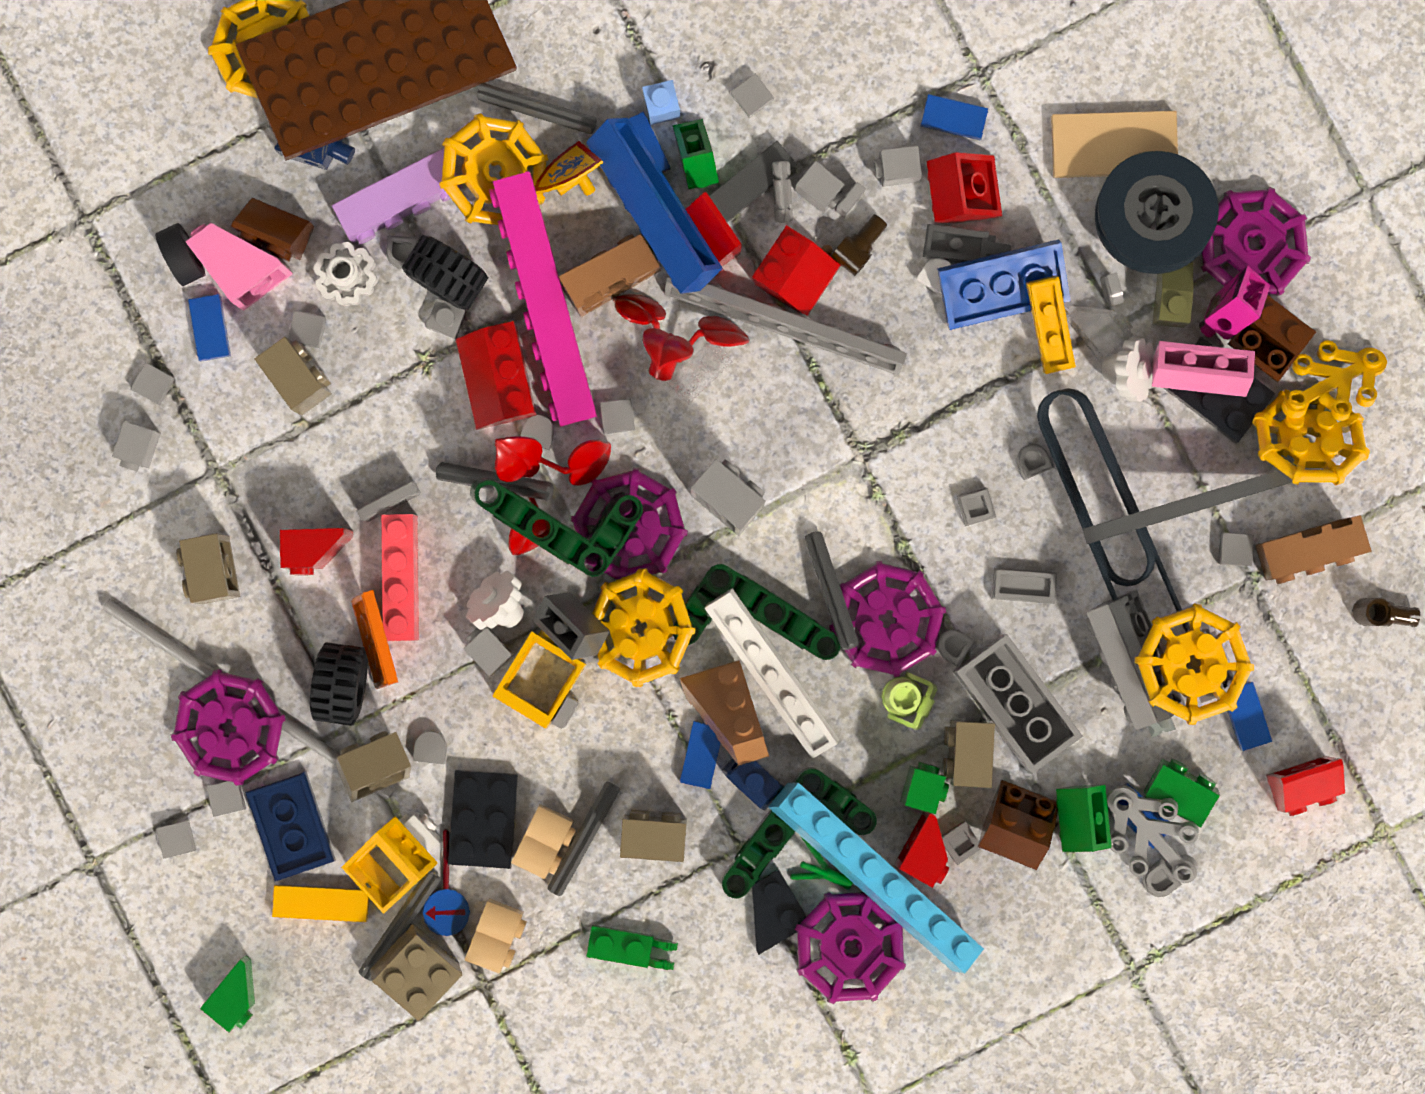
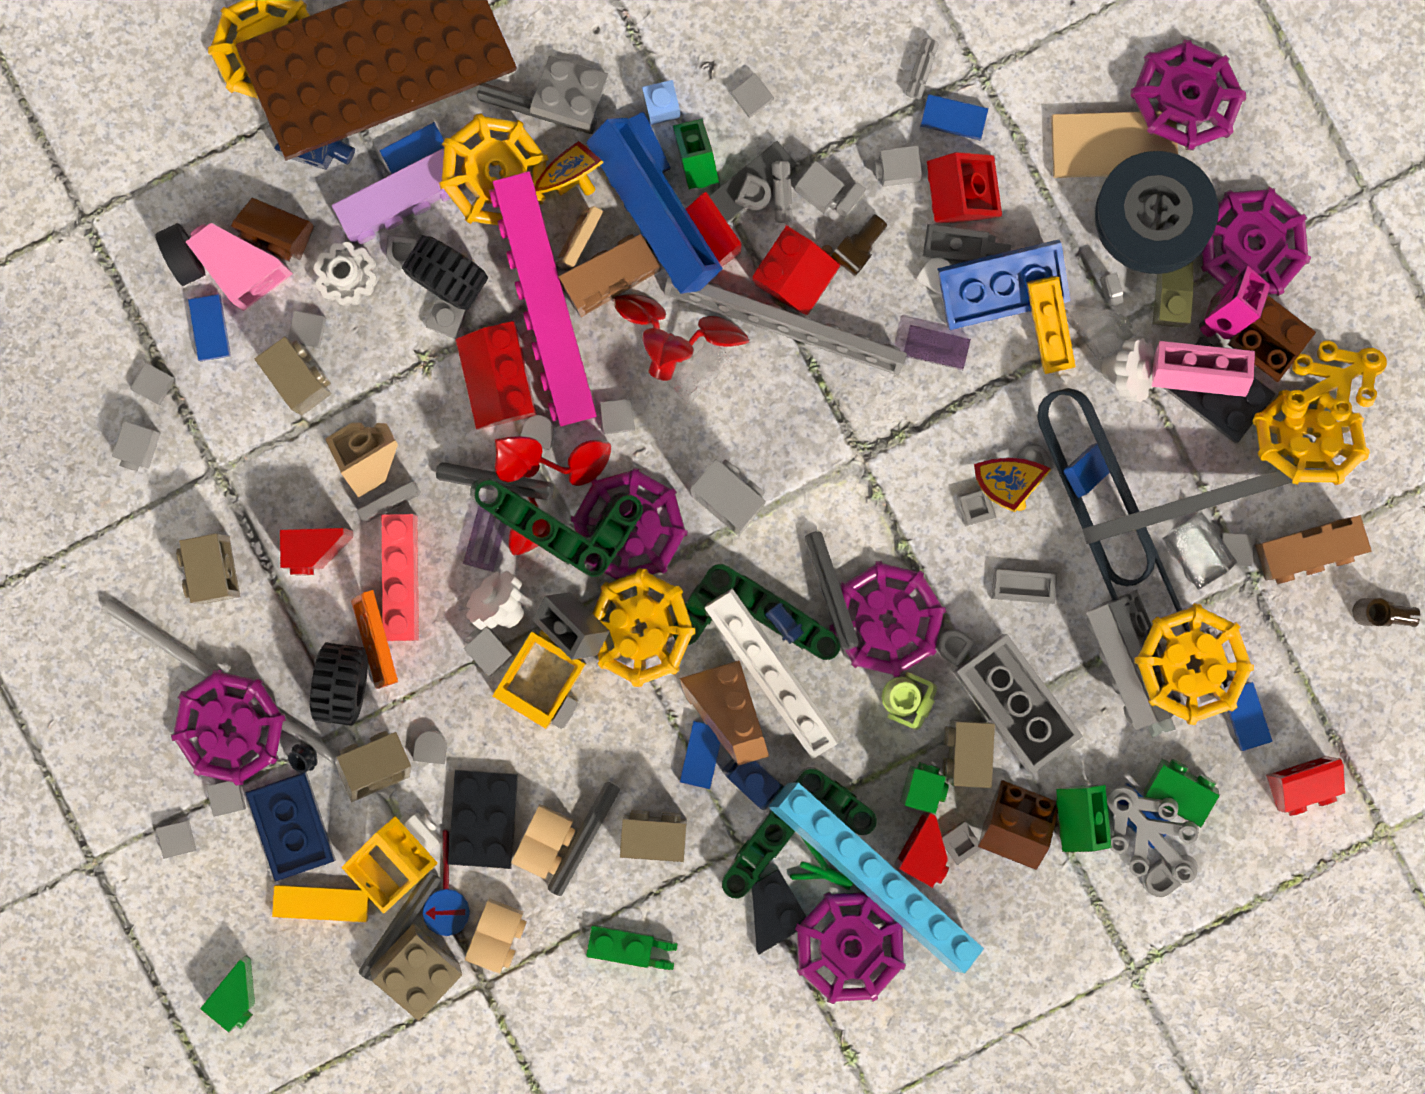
none -> black plate [288,744,318,773]
none -> tan slope [325,423,398,498]
none -> blue tile [379,122,444,174]
none -> clear purple tile [463,506,507,572]
none -> light grey plate [530,56,608,131]
none -> tan tile [555,206,603,270]
none -> light grey tile [735,173,771,211]
none -> dark blue pin [765,603,804,644]
none -> clear purple tile [903,325,971,371]
none -> light grey axle [906,38,939,99]
none -> shield [974,457,1051,512]
none -> blue tile [1063,443,1110,498]
none -> magenta plate [1131,39,1246,150]
none -> clear brick [1162,511,1237,590]

